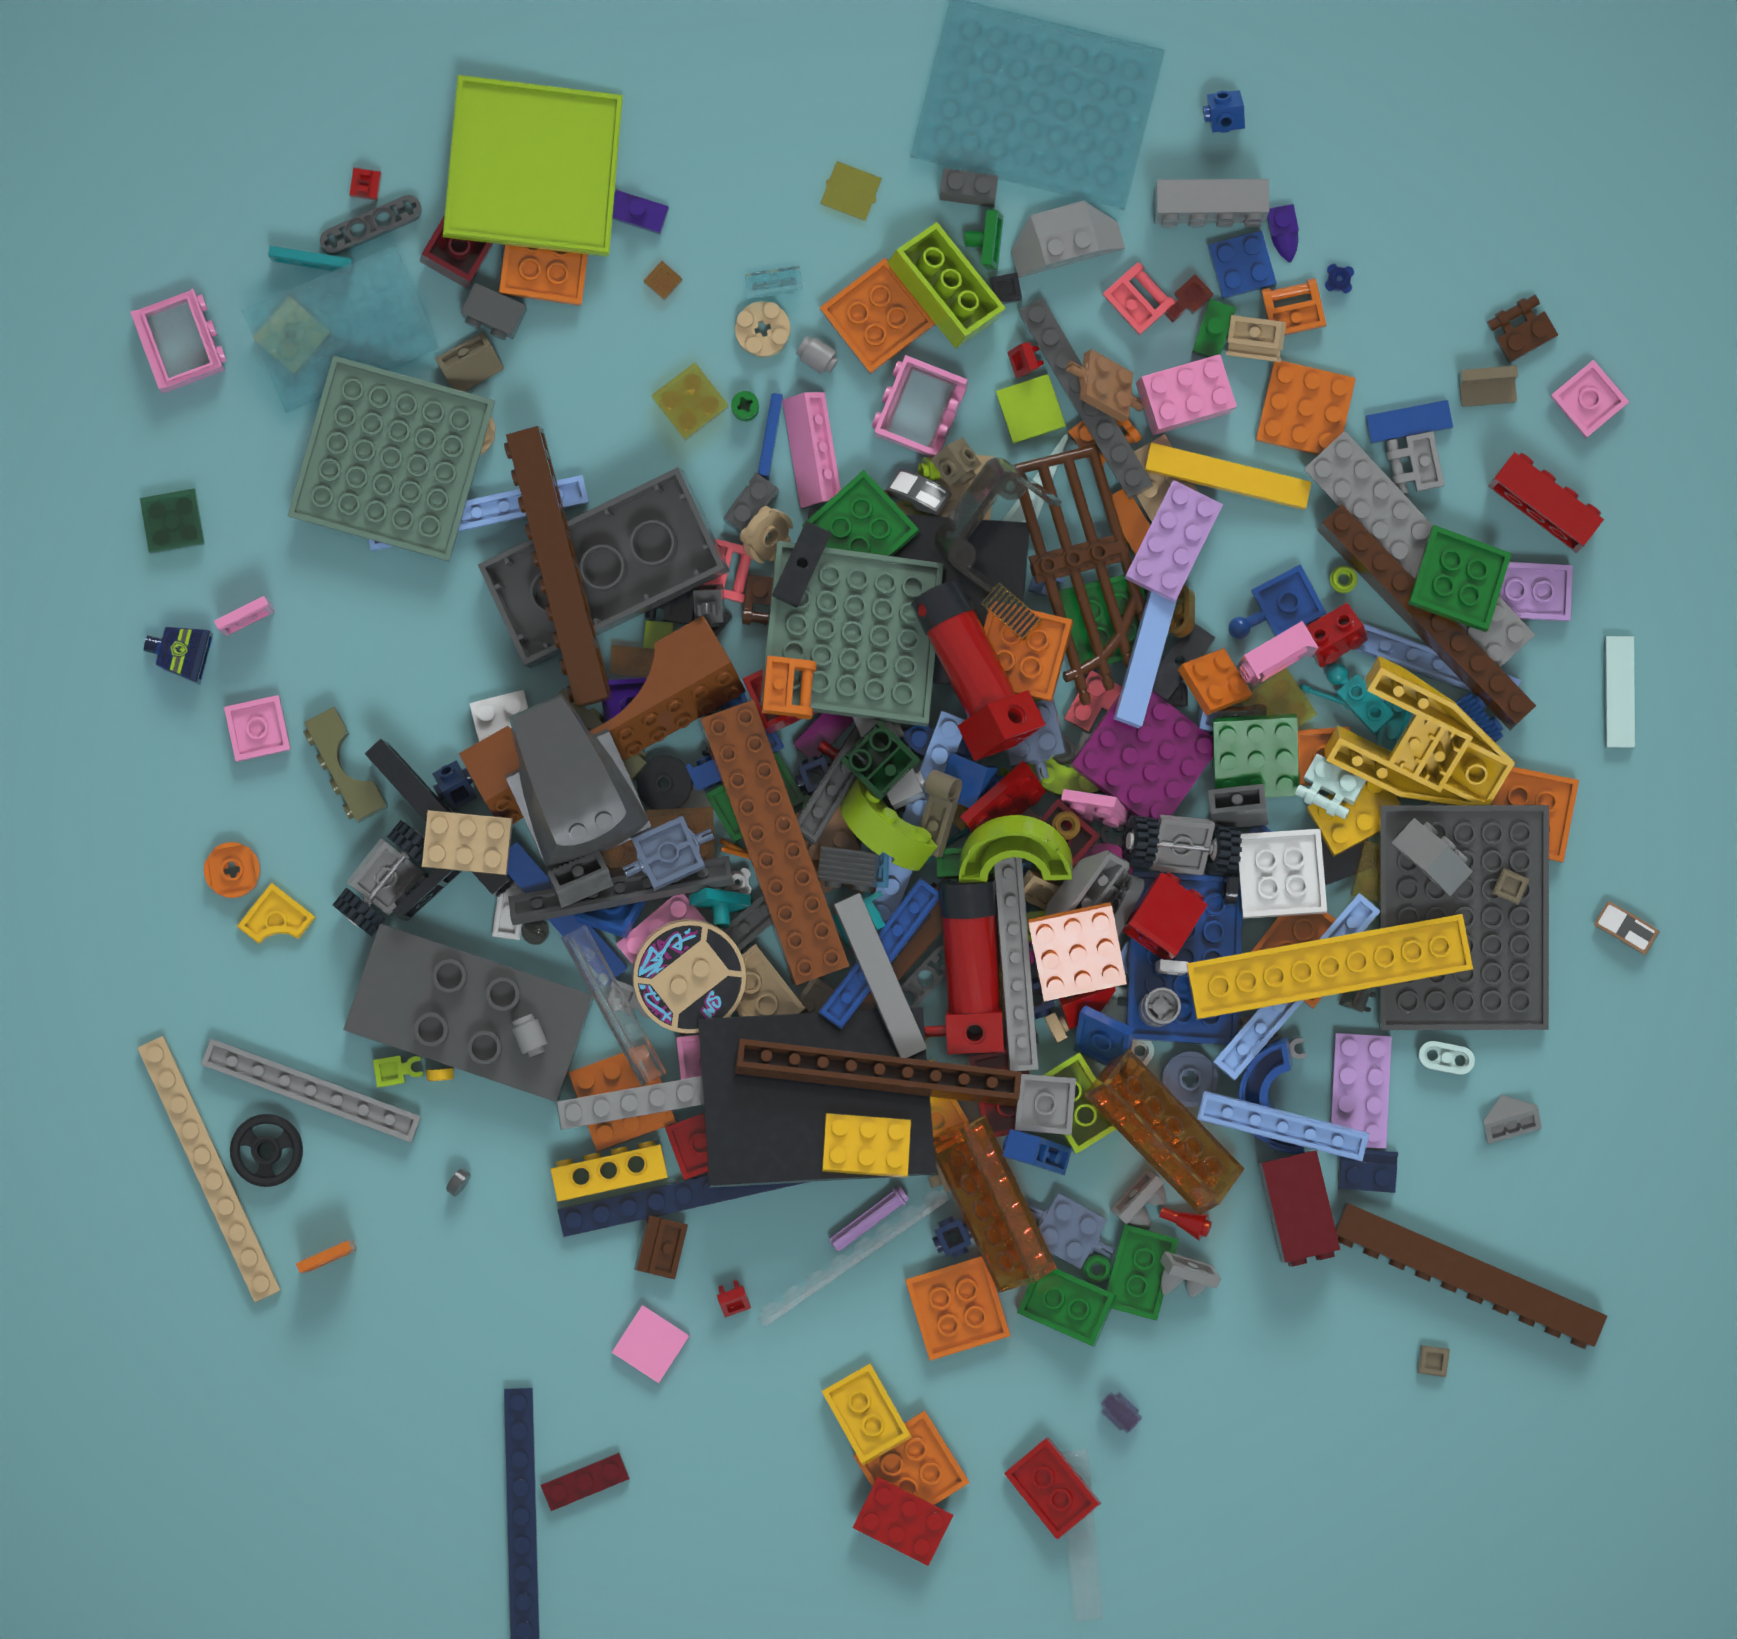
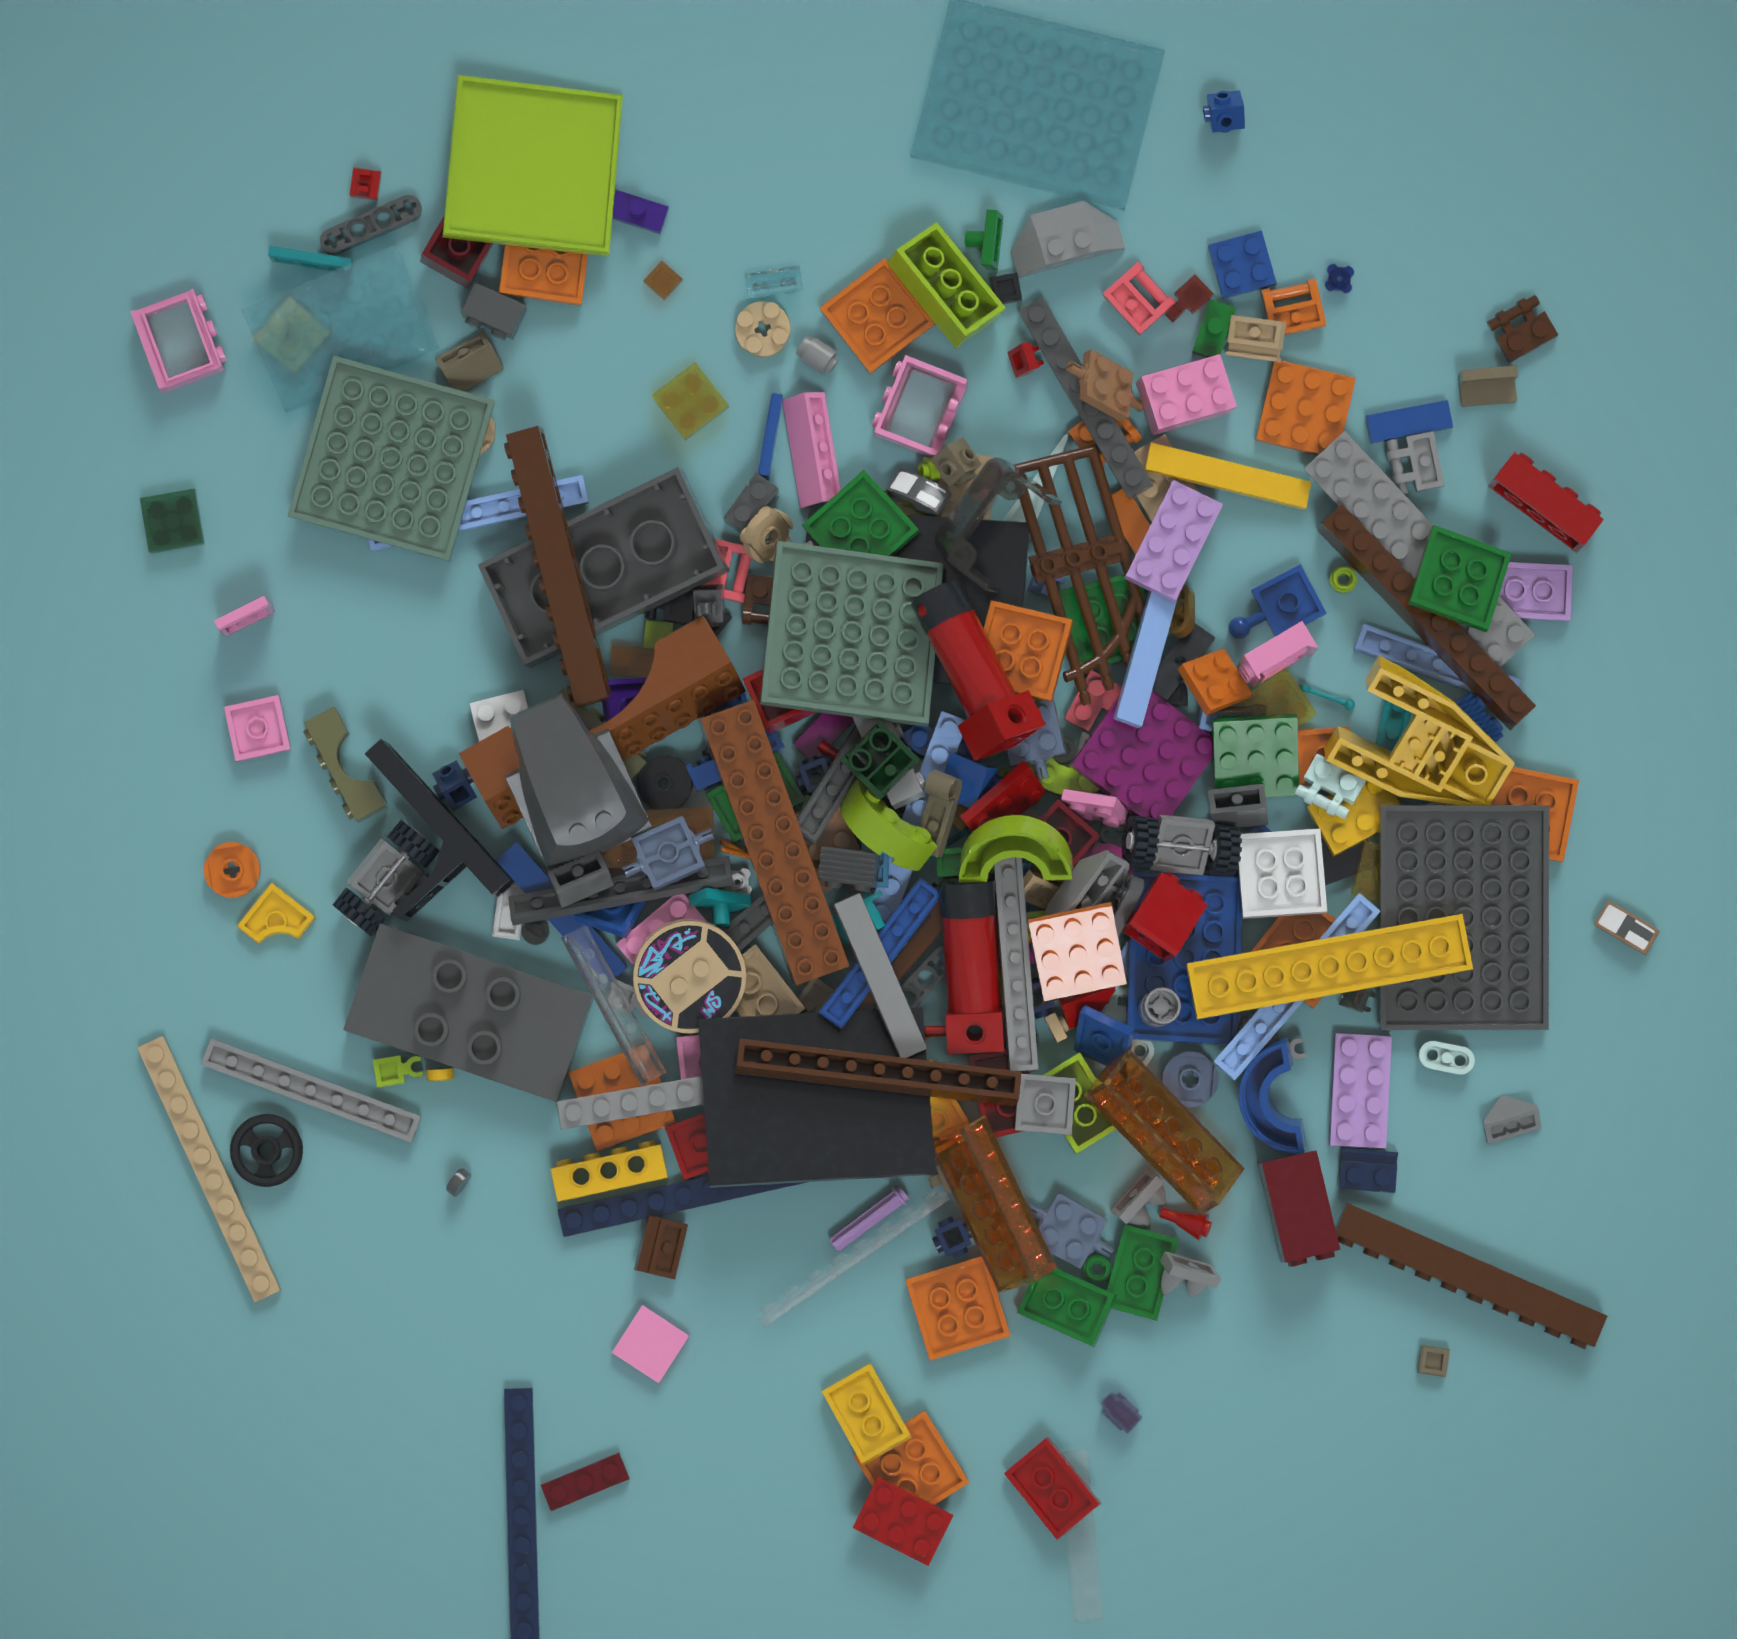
clear blue torso [143,627,214,685] -> none
orange tile [296,1240,357,1273] -> none
tan plate [422,810,513,875] -> none
light grey brick [512,1014,548,1057] -> none
red tile [716,1280,751,1318] -> none
green wheel [731,391,759,422] -> none
orange plate [761,655,817,719] -> none
black tile [772,521,831,608] -> none
clear yellow piece [820,161,882,221] -> none
yellow plate [822,1113,911,1178] -> none
dark grey brick [939,167,998,208] -> none
tile [981,583,1042,641] -> none
lime tile [995,374,1066,445] -> none
blue slope [1003,1129,1072,1175] -> none
pearl gold plate [1052,811,1080,840] -> none
light grey brick [1154,179,1269,228] -> none
white tile [1155,959,1188,976] -> none
light blue tile [1197,1091,1369,1161] -> none
black tile [1222,876,1239,906] -> none
dark purple plate [1267,204,1299,262] -> none
red brick [1306,603,1368,668] -> none
teal plate [1326,663,1395,735] -> none
light grey brick [1392,818,1473,896] -> none
dark tan tile [1492,868,1529,905] -> none
bright pink plate [1550,360,1629,439] -> none
light aqua tile [1605,636,1635,748] -> none

